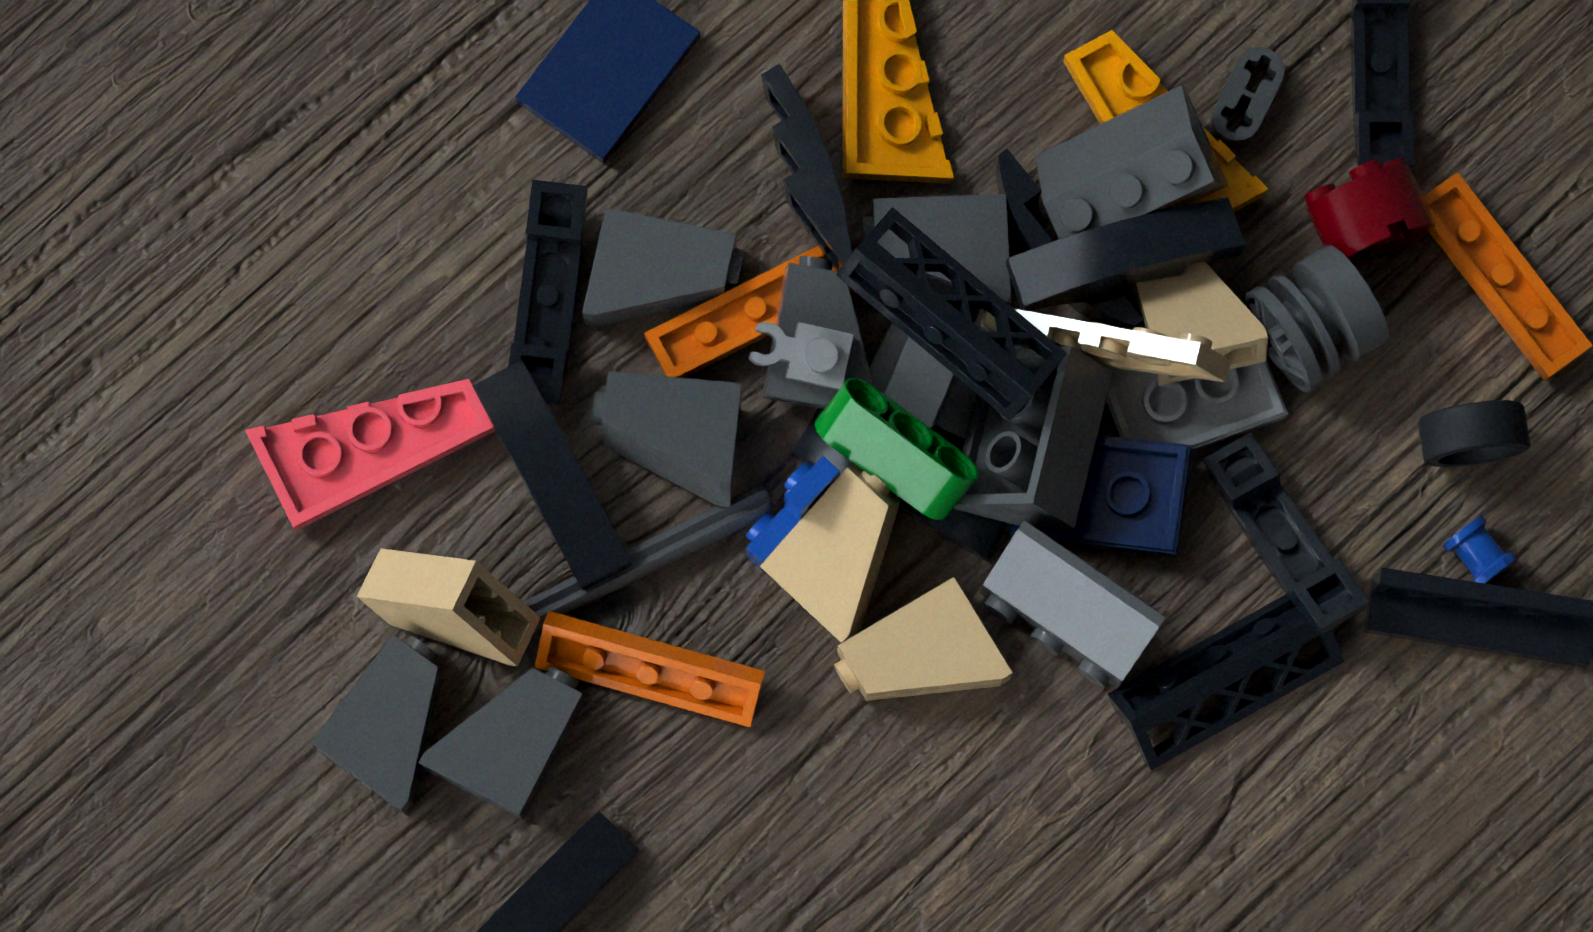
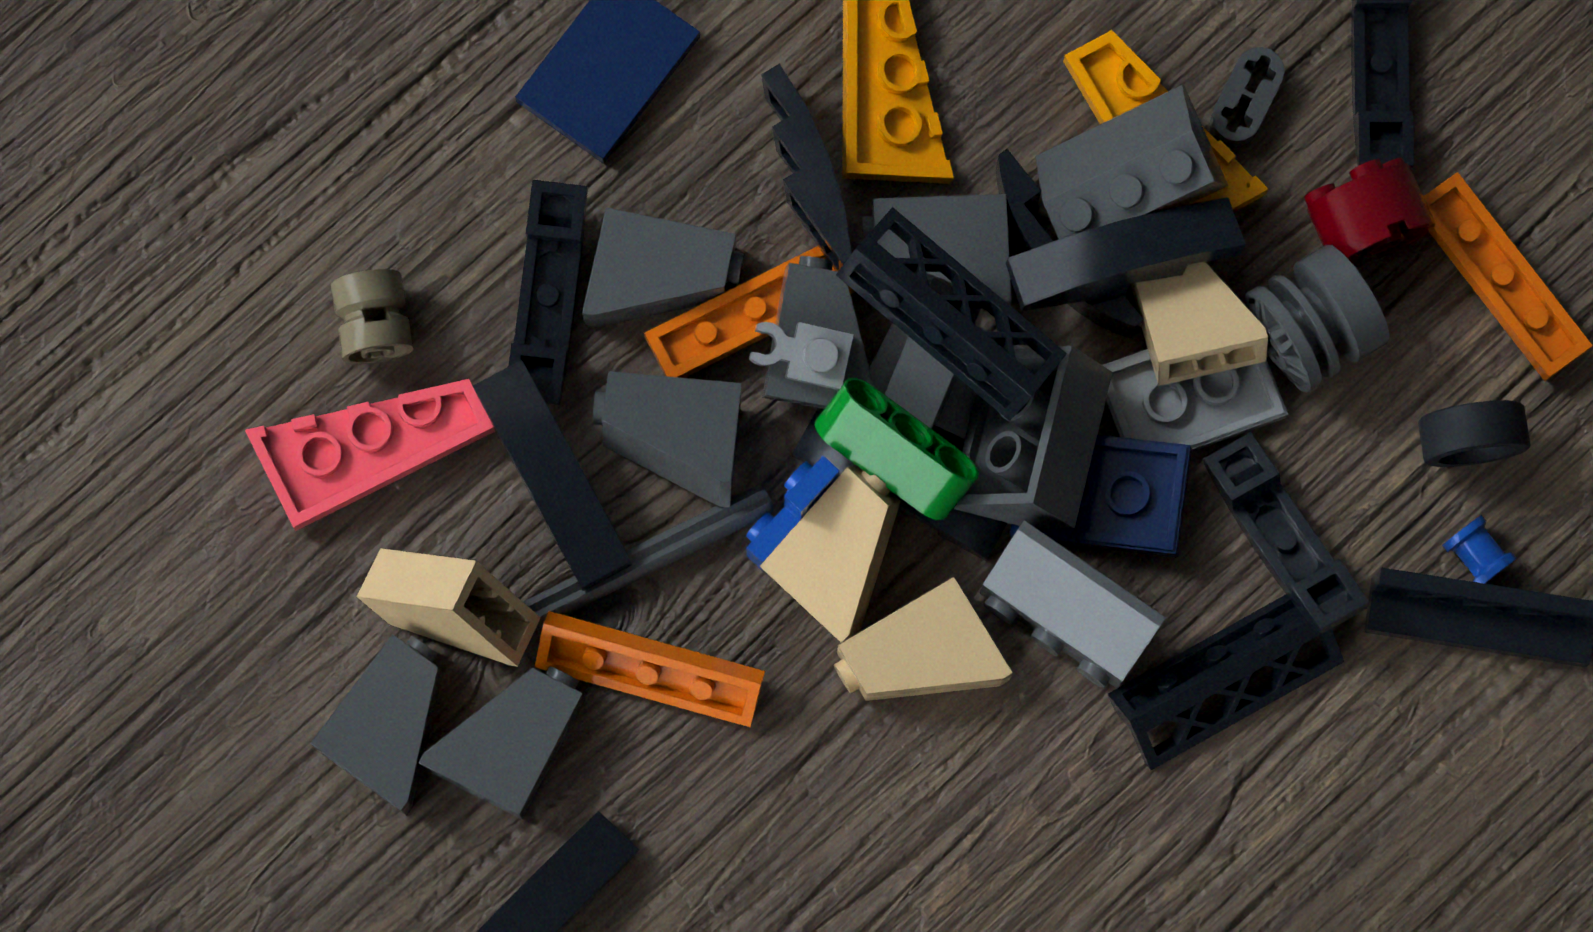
tan wing [983,309,1231,382] -> none
none -> dark tan wheel [331,269,414,364]

